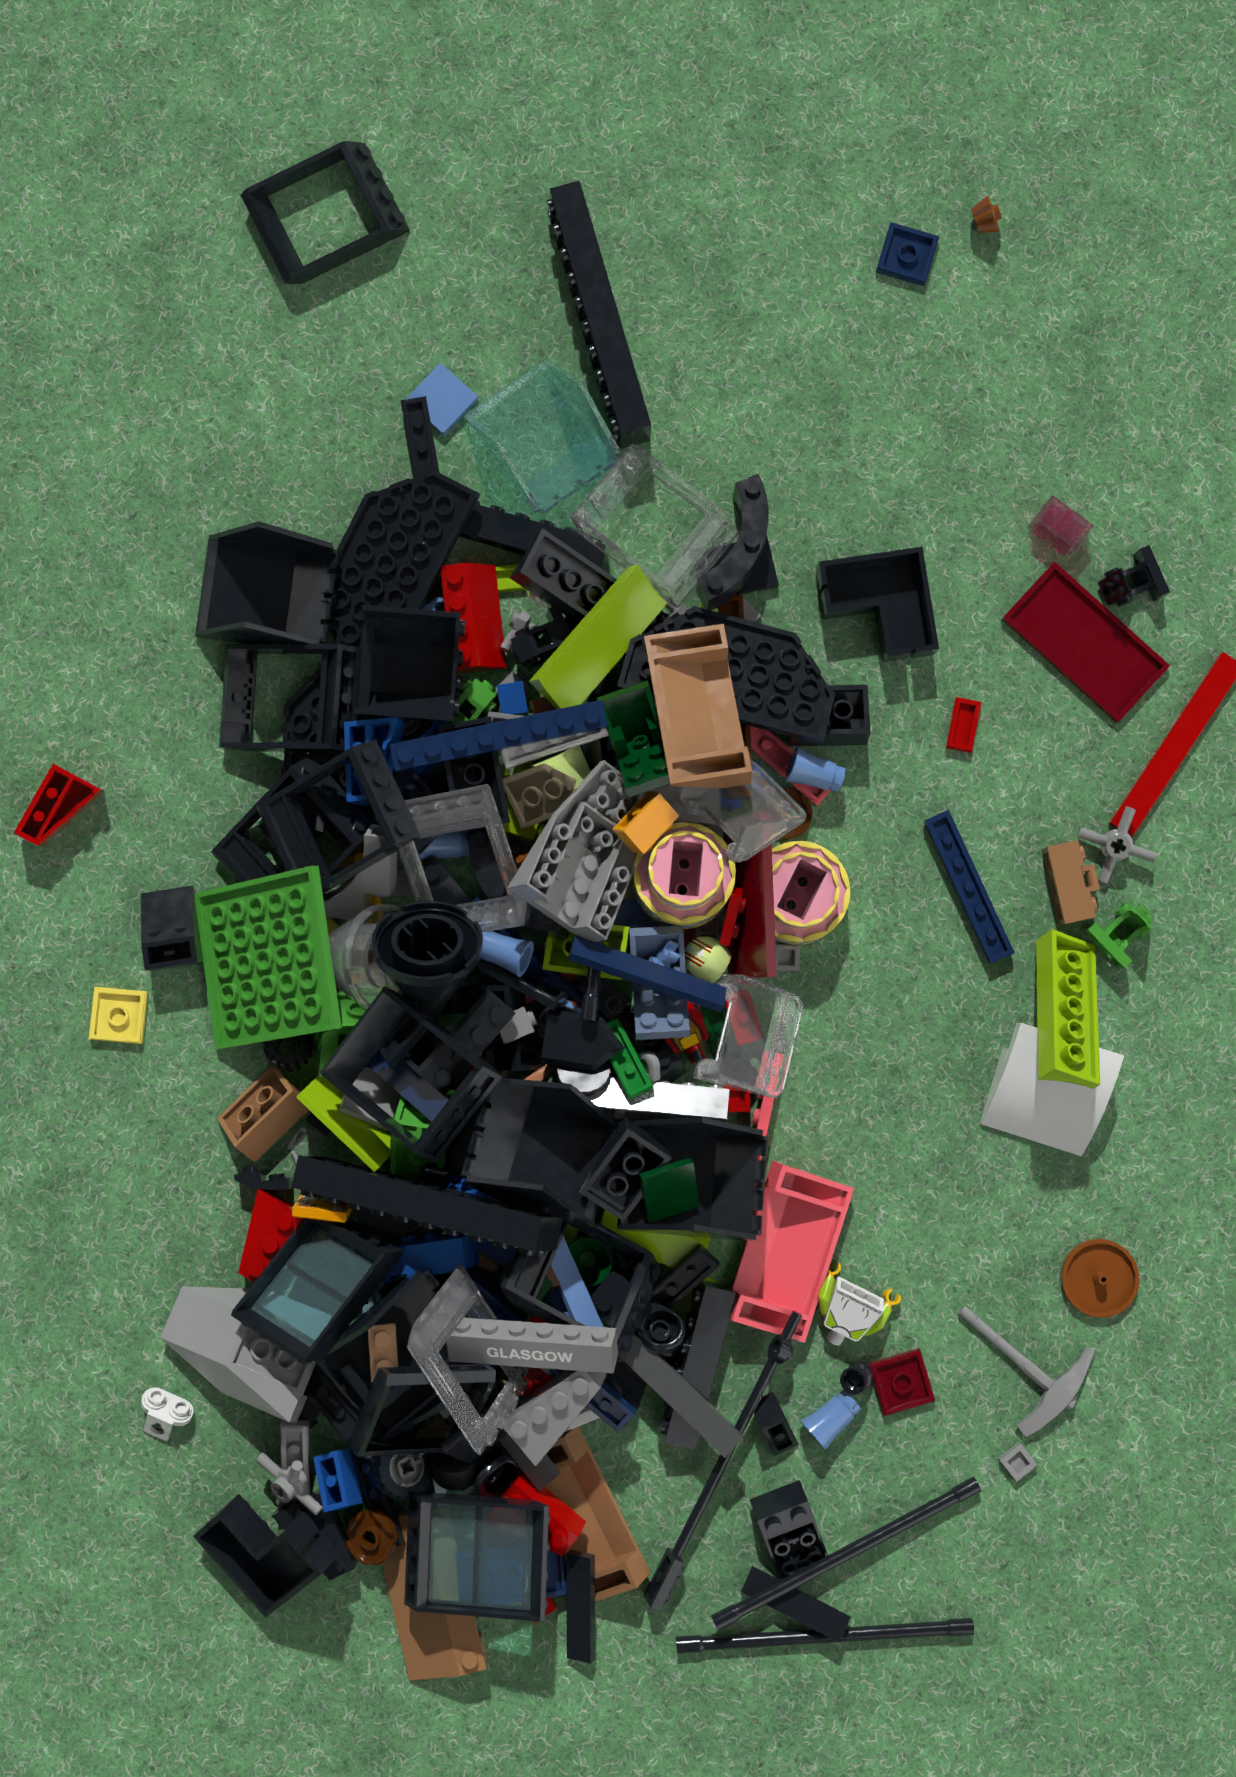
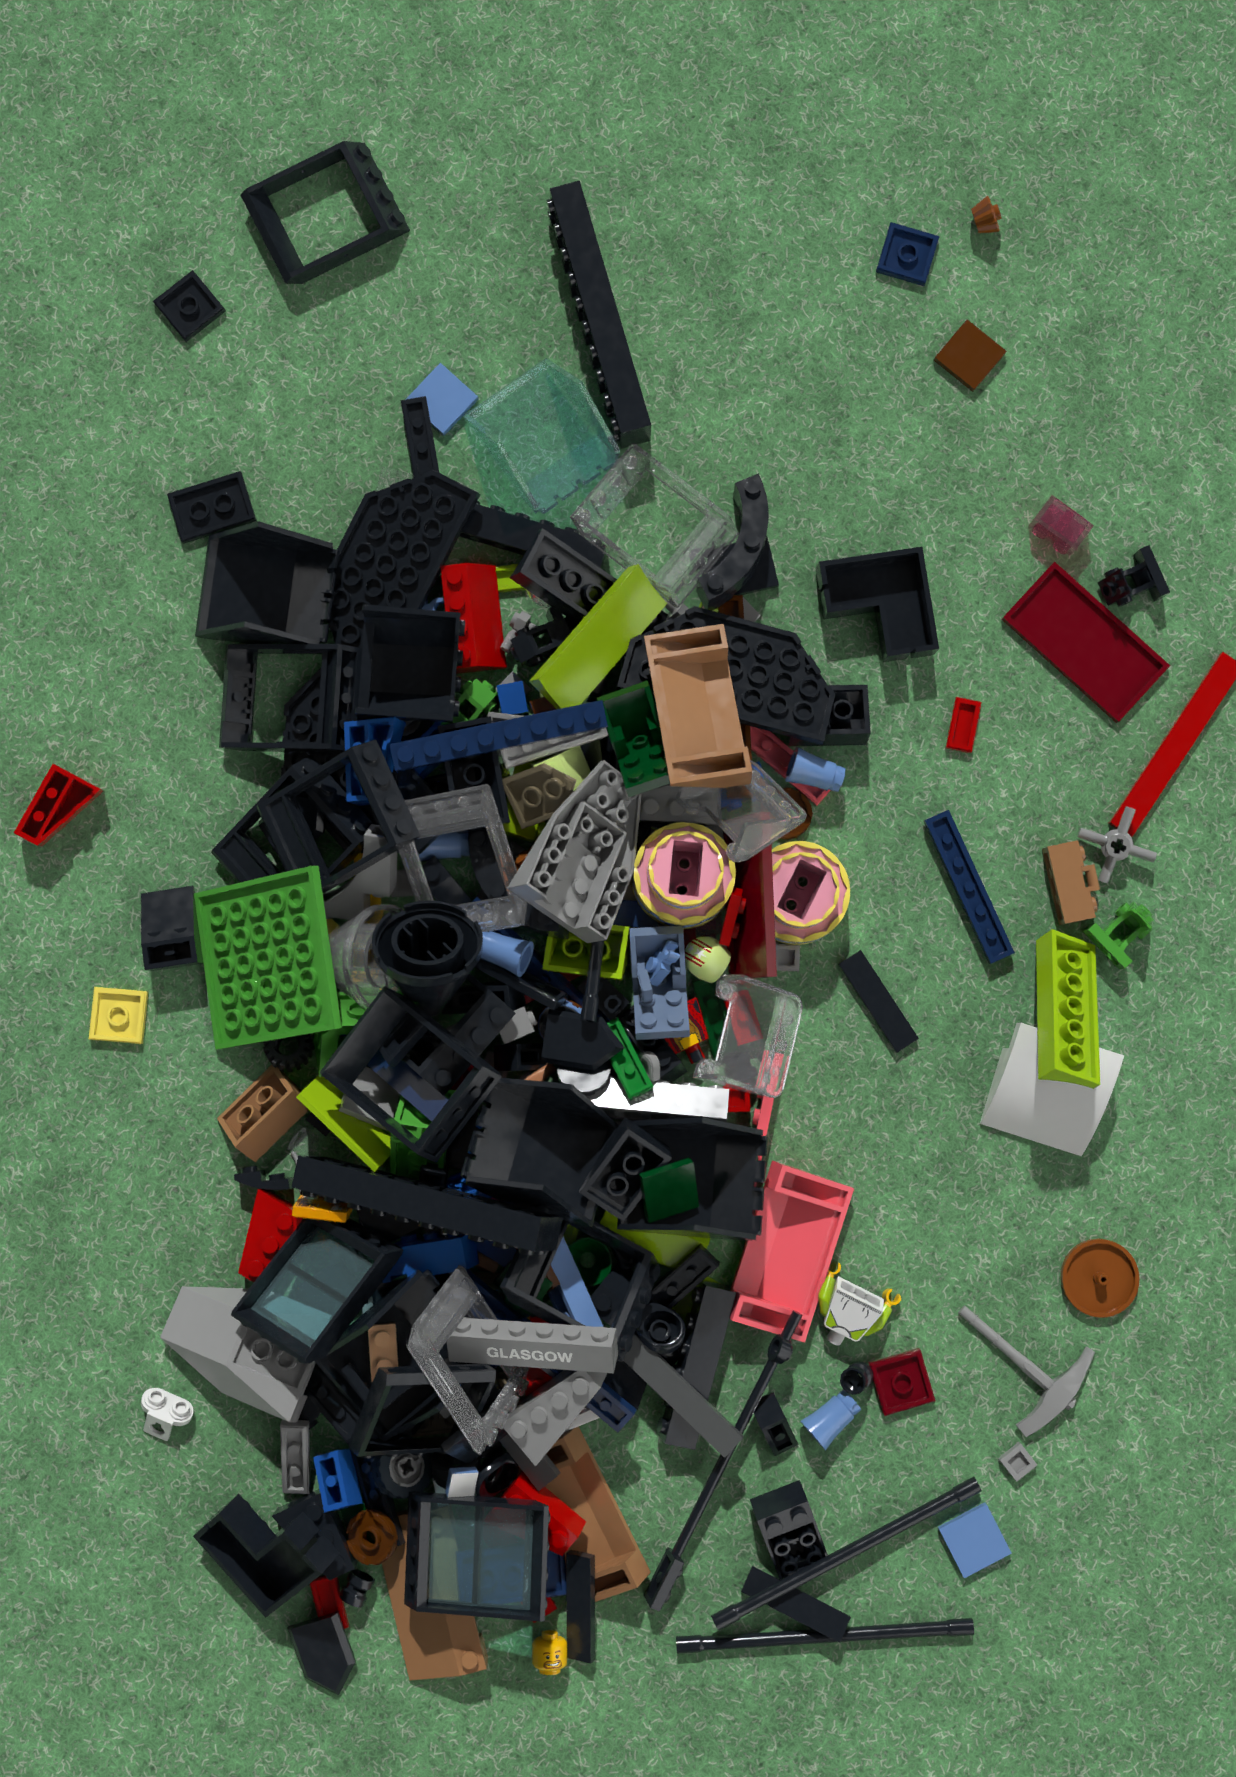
light grey bar [256,1452,323,1516] -> none
dark blue tile [569,935,726,1012] -> none
light orange brick [612,791,679,854] -> none
none -> black tile [153,270,226,342]
none -> black tile [167,471,257,544]
none -> black tile [287,1611,356,1695]
none -> red tile [310,1575,349,1629]
none -> black wheel [339,1569,375,1608]
none -> white tile [445,1467,478,1498]
none -> yellow head [532,1630,567,1675]
none -> black tile [838,950,919,1053]
none -> reddish brown tile [934,319,1007,392]
none -> medium blue tile [938,1502,1012,1578]

